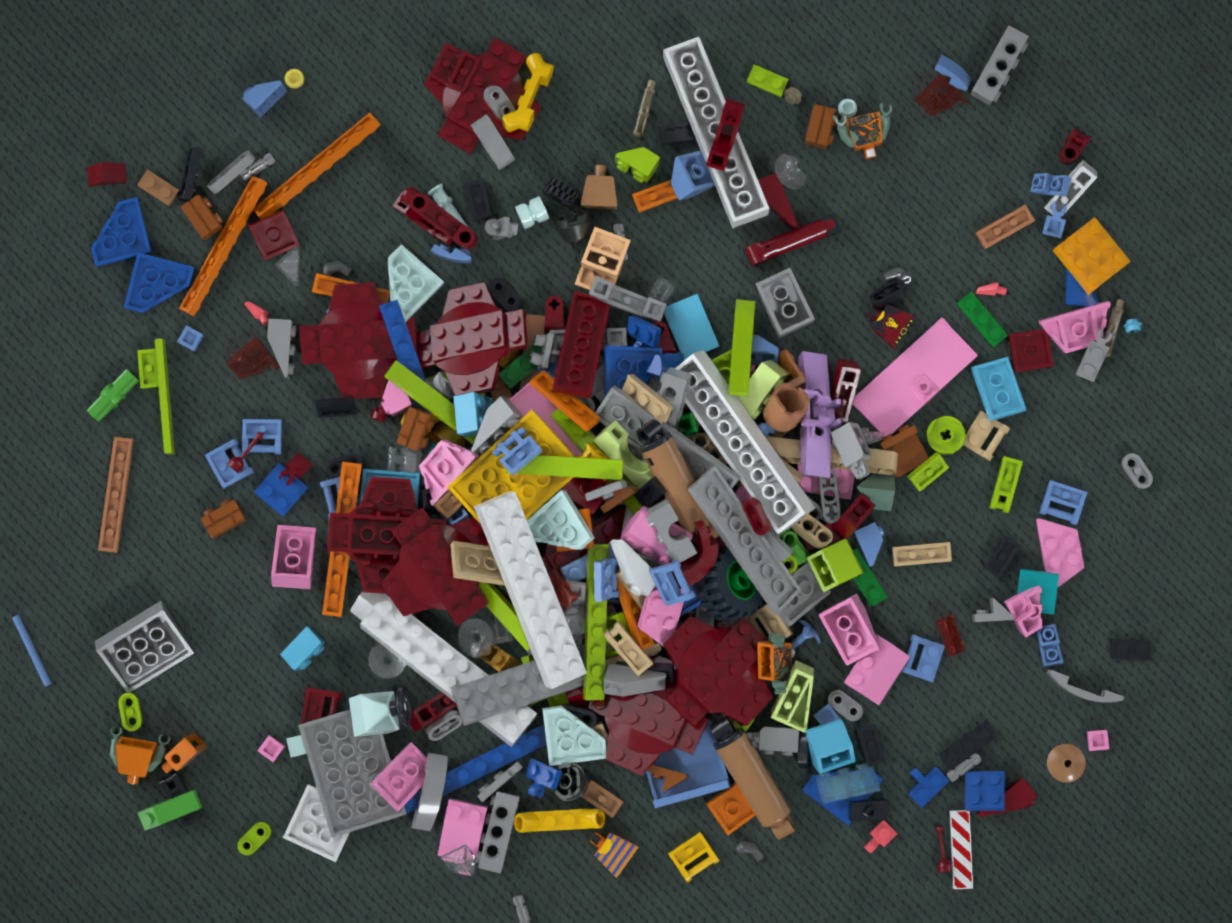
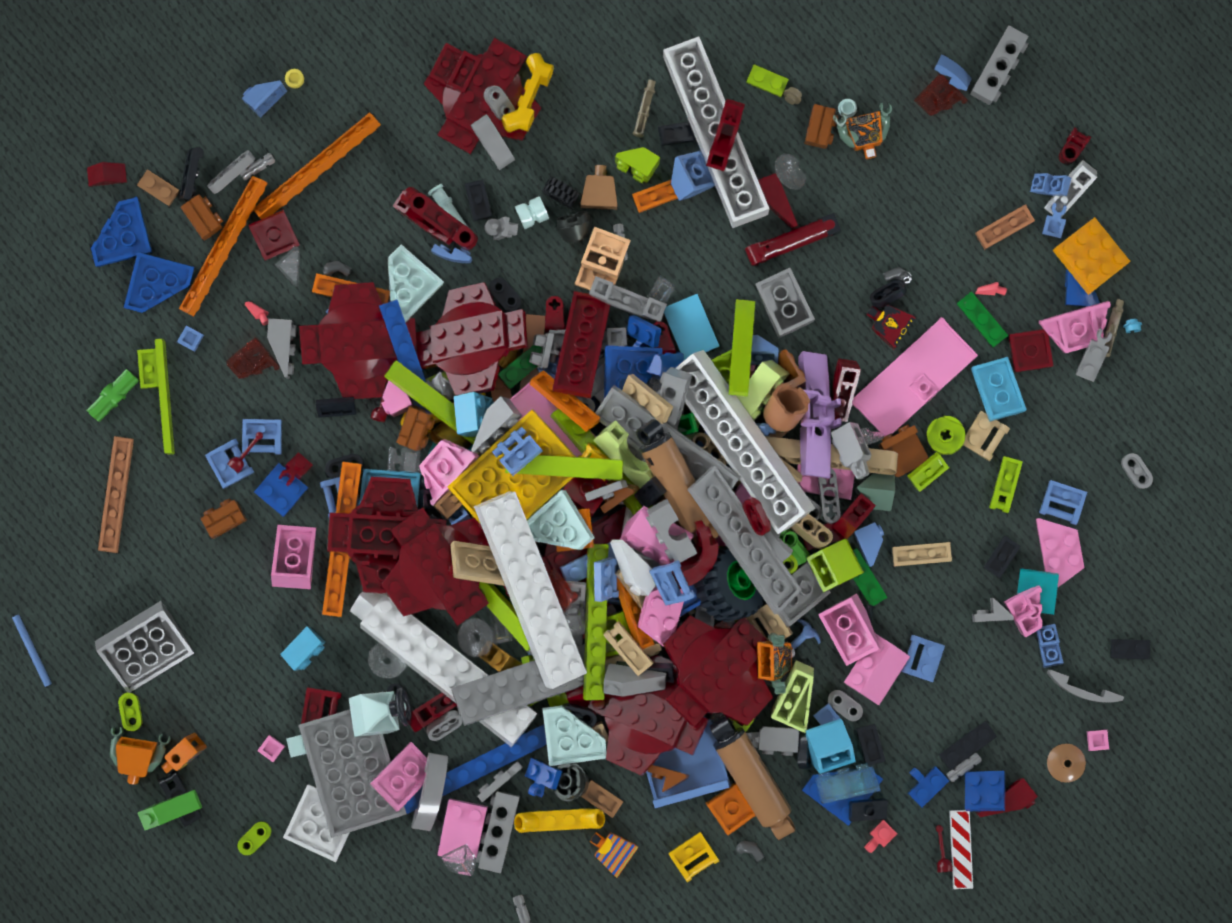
clear red plate [936,615,965,657] -> none

